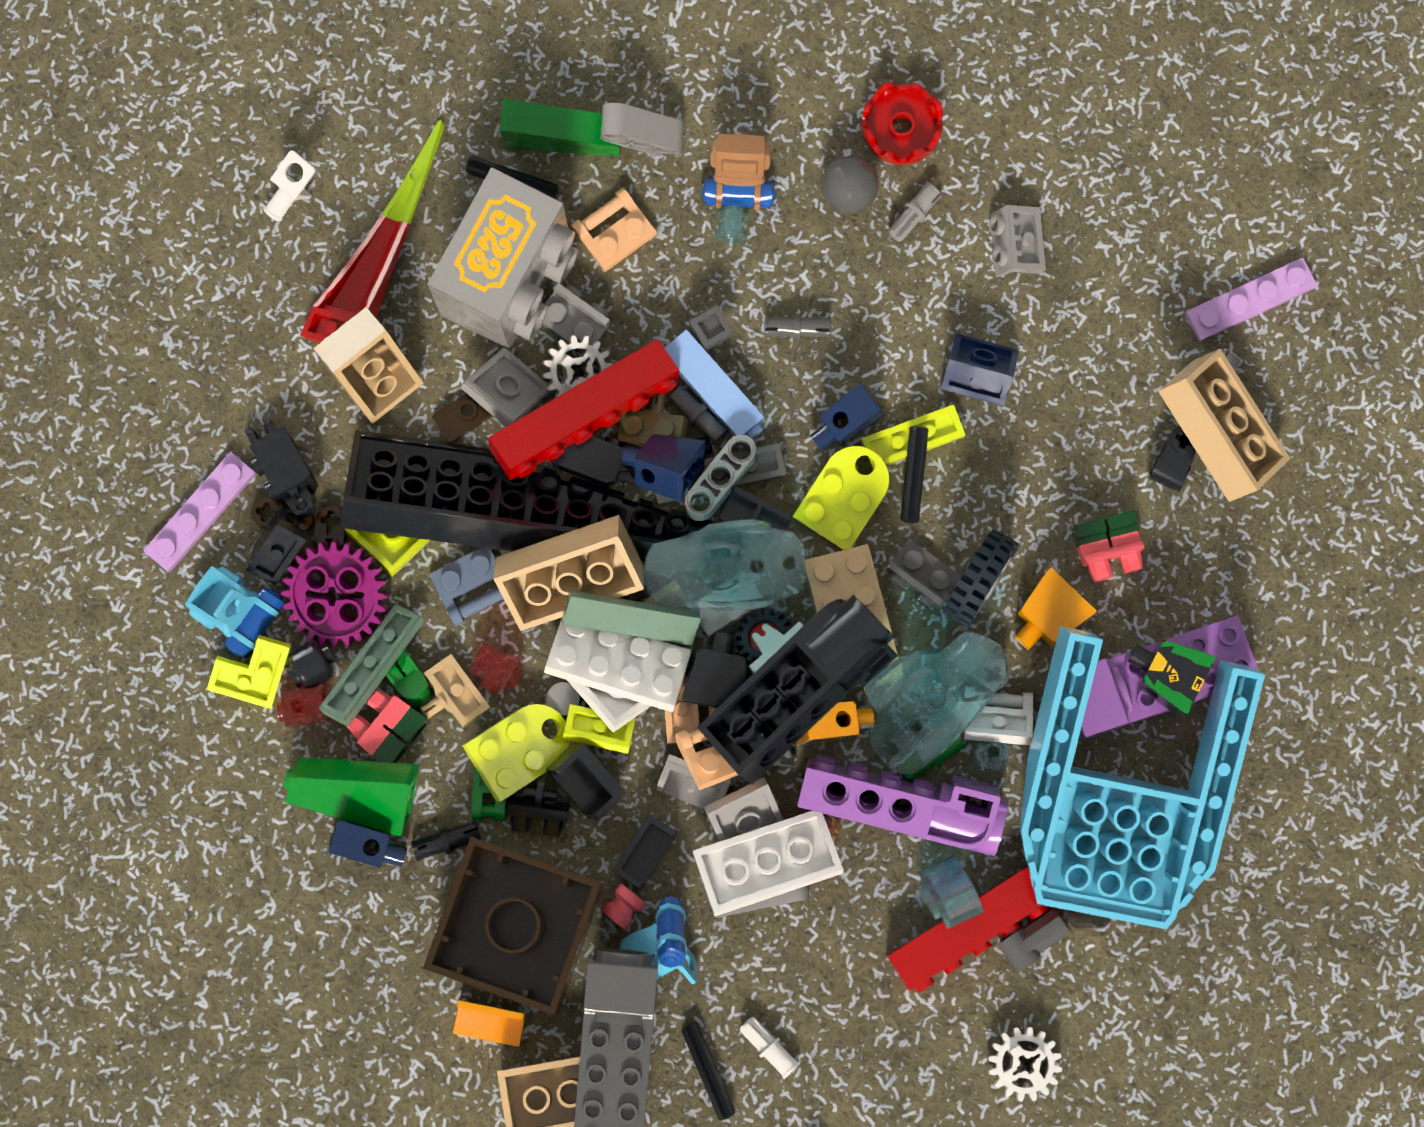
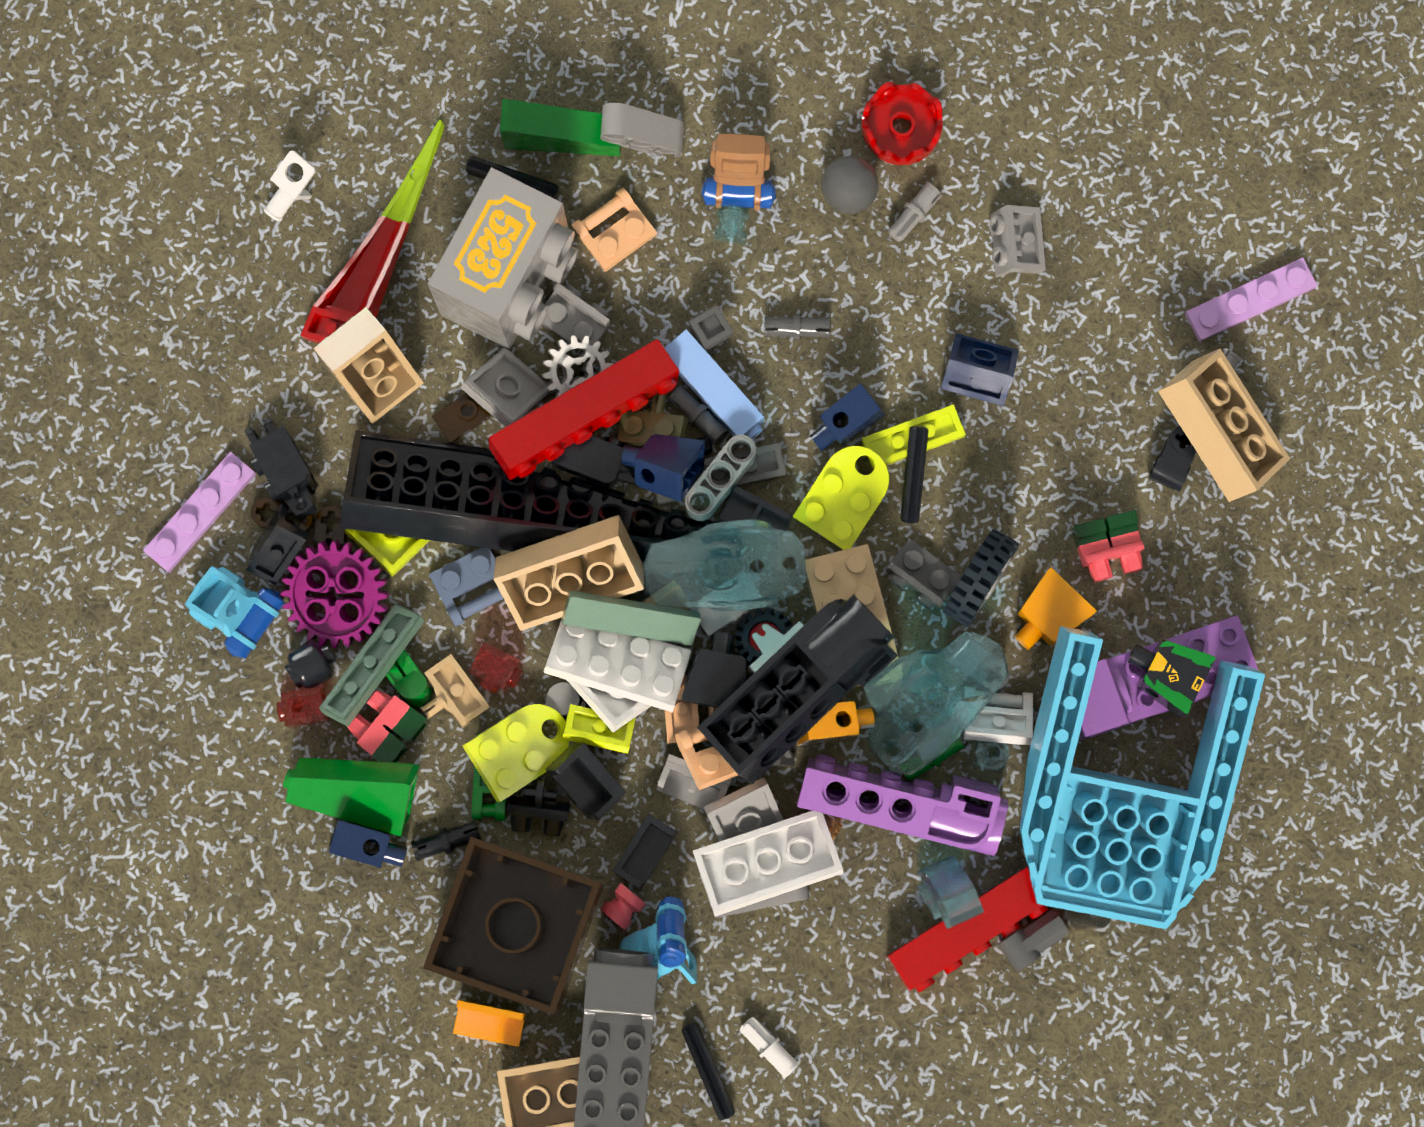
neon yellow plate [207,635,291,709] -> none
white gear [987,1027,1062,1102] -> none

